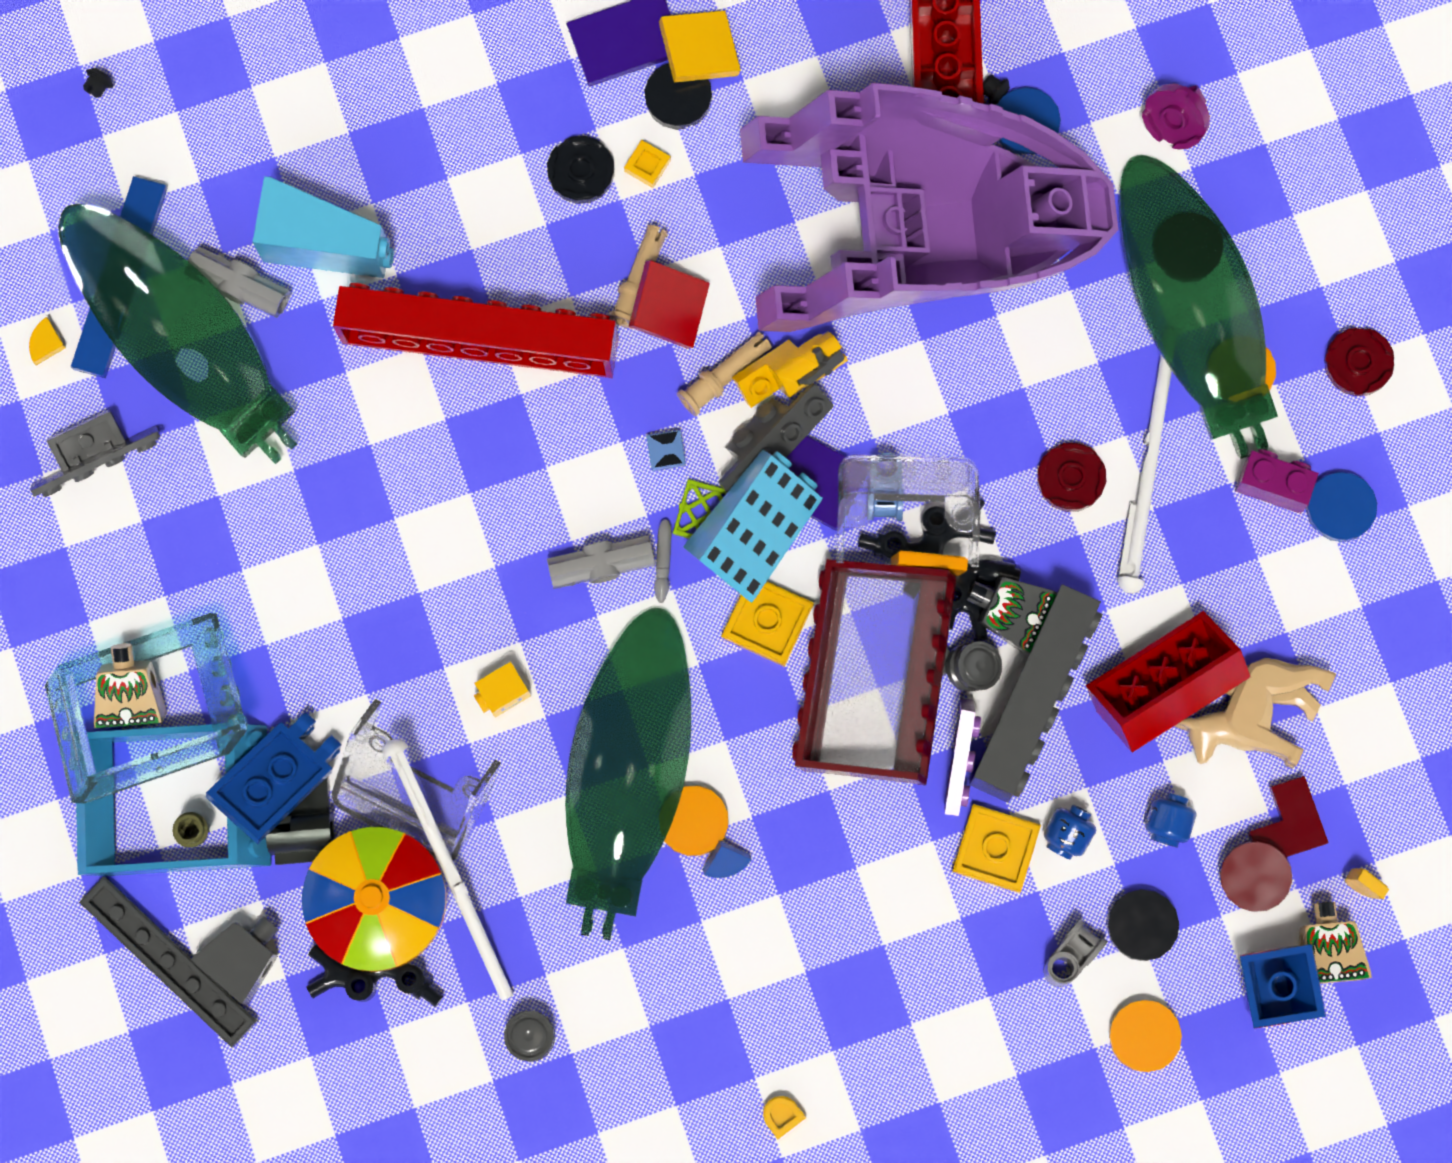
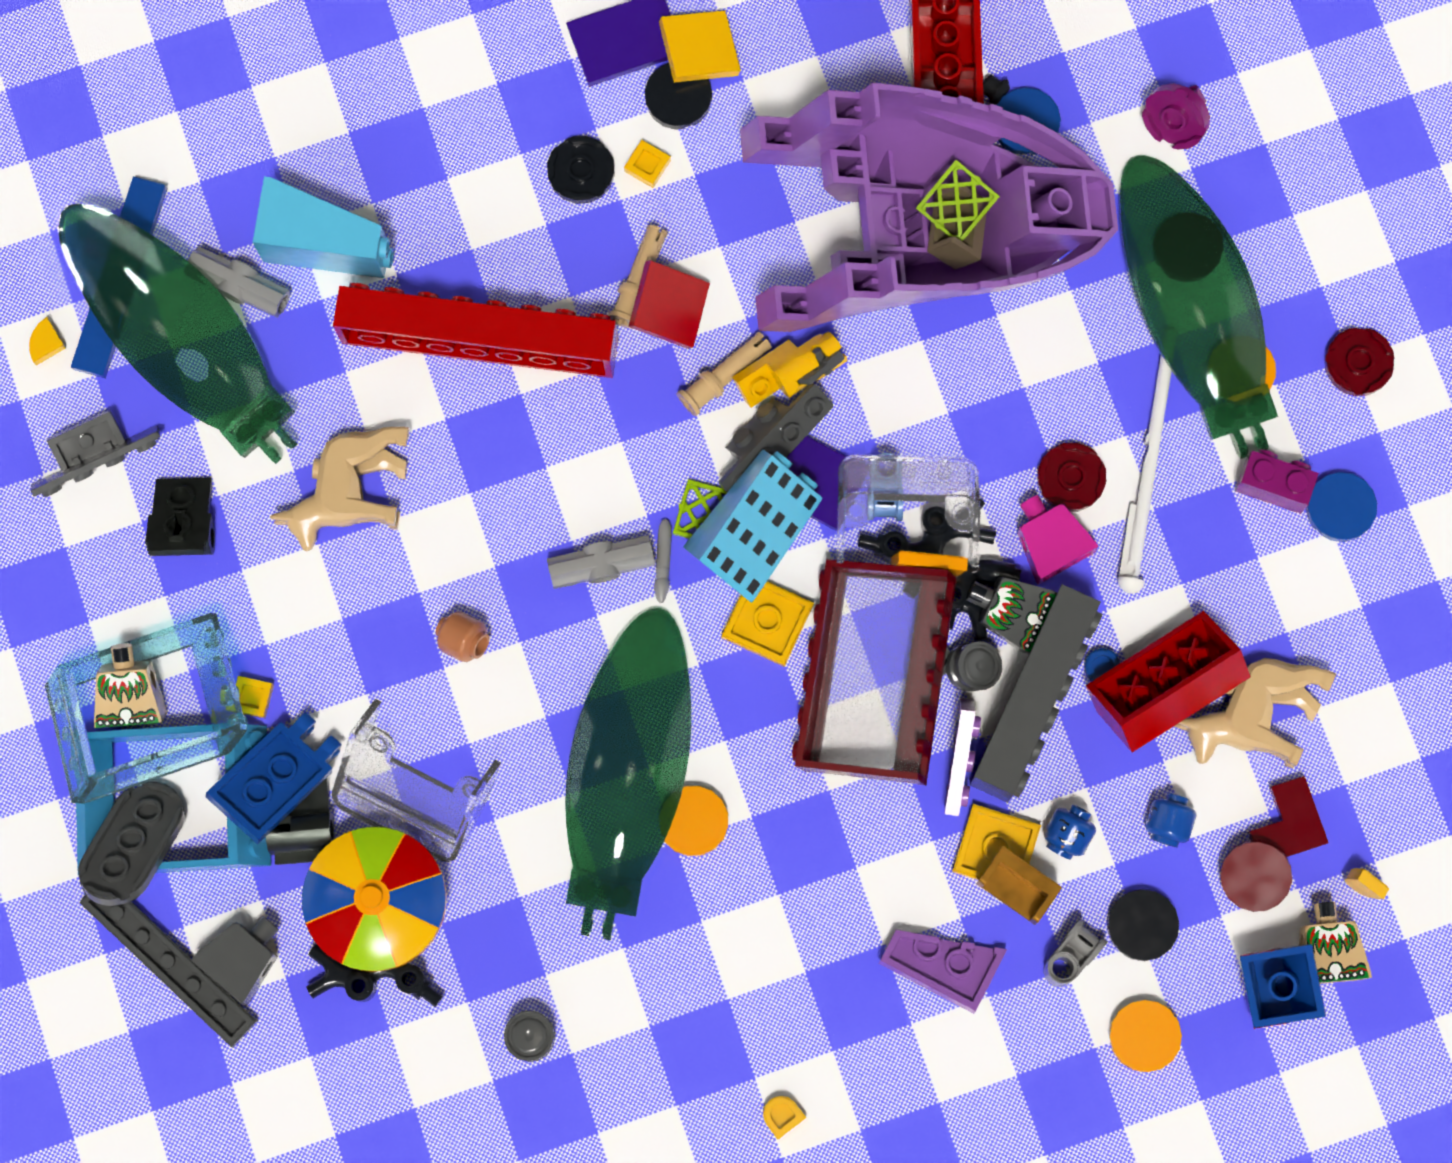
black piece [83,68,113,98] -> none
olive cone [172,812,208,848] -> none
white bar [383,739,513,1001] -> none
yellow brick [473,661,531,718] -> none
medium blue tile [646,430,686,471] -> none
blue tile [702,841,752,878] -> none
none -> dark grey tile [78,782,185,906]
none -> pearl dark grey piece [145,478,215,556]
none -> yellow tile [229,676,274,719]
none -> tan animal [270,427,410,552]
none -> nougat head [435,611,490,663]
none -> medium lavender wing [878,930,1007,1014]
none -> lime window [915,160,1000,241]
none -> dark tan panel [927,186,988,270]
none -> pearl gold panel [976,846,1062,925]
none -> dark pink torso [1017,495,1099,585]
none -> blue tile [1084,648,1120,682]

